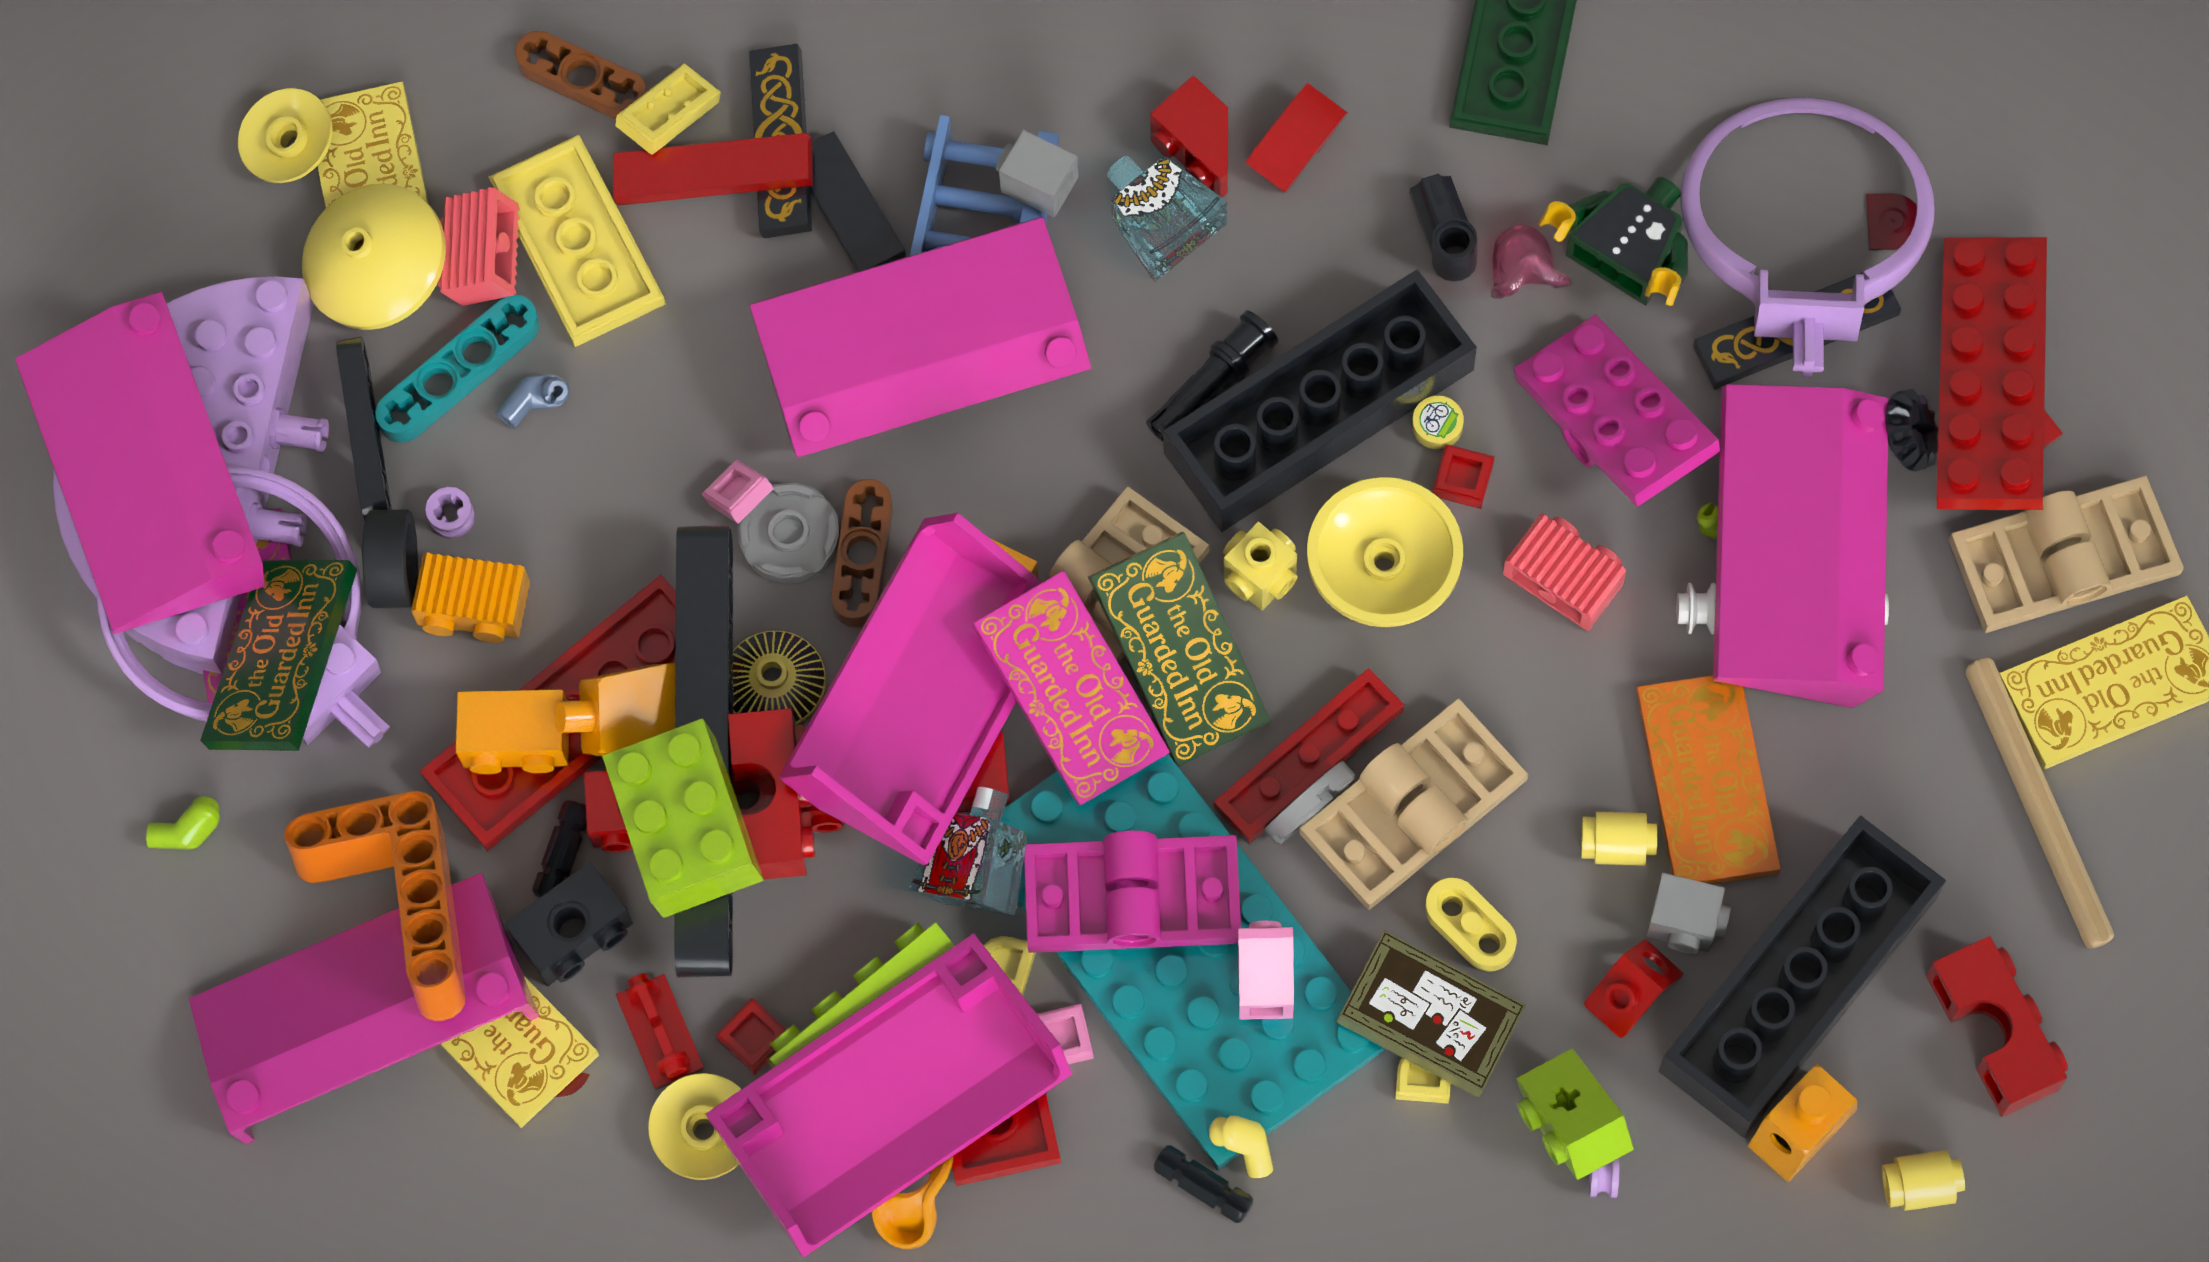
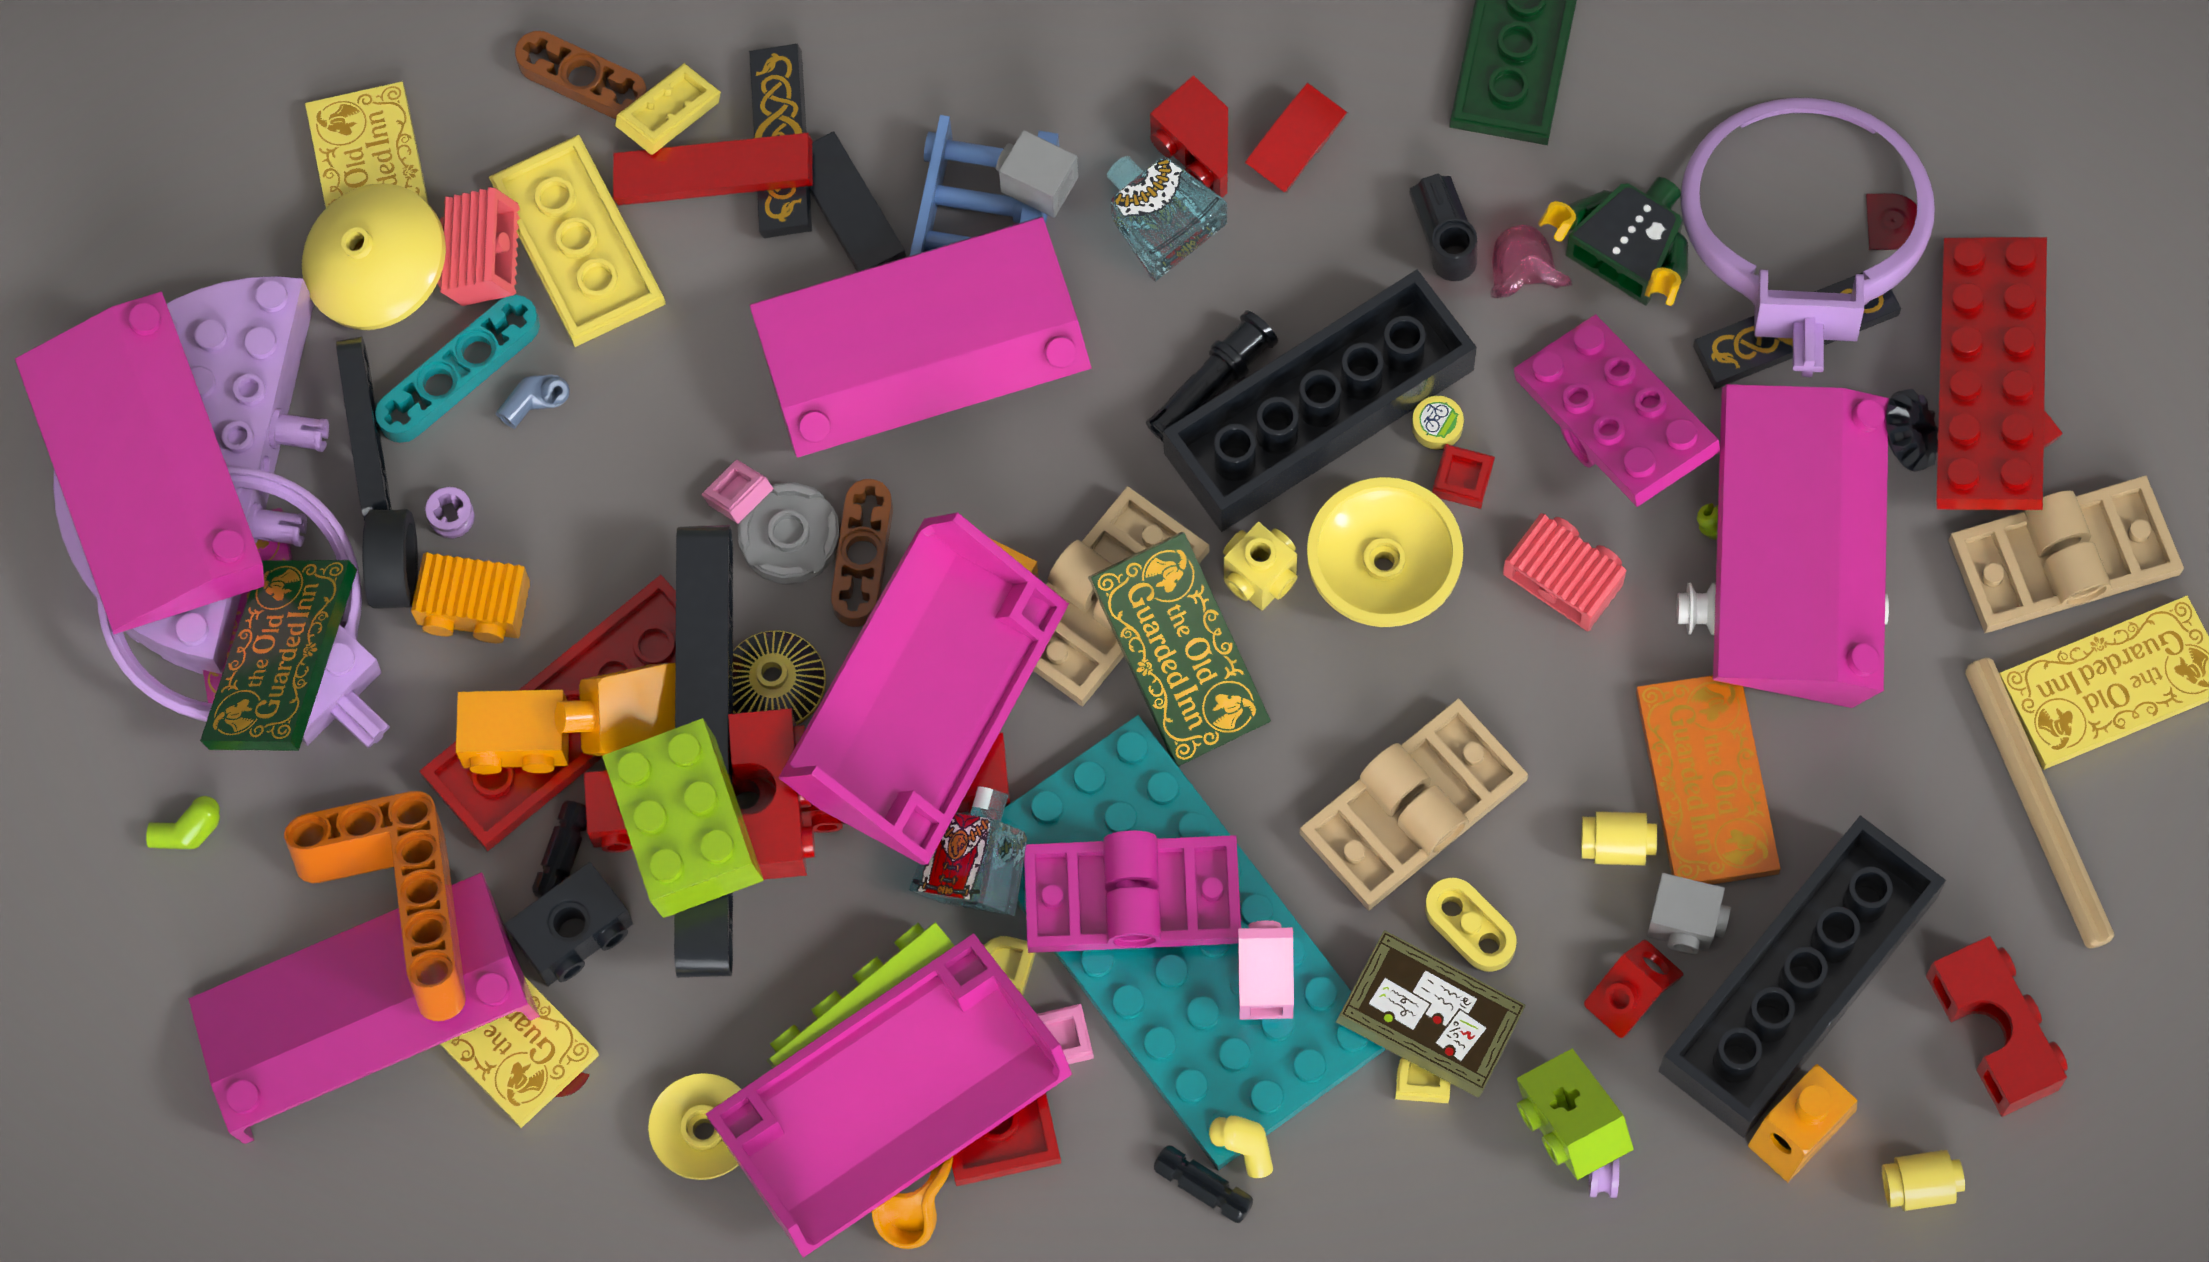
light yellow dish [238,88,333,183] -> none
red hinge [615,973,705,1090] -> none
red tile [715,998,787,1075] -> none
dark pink tile [972,571,1170,806] -> none
red plate [1214,668,1404,845] -> none
light grey tile [1264,761,1355,845] -> none

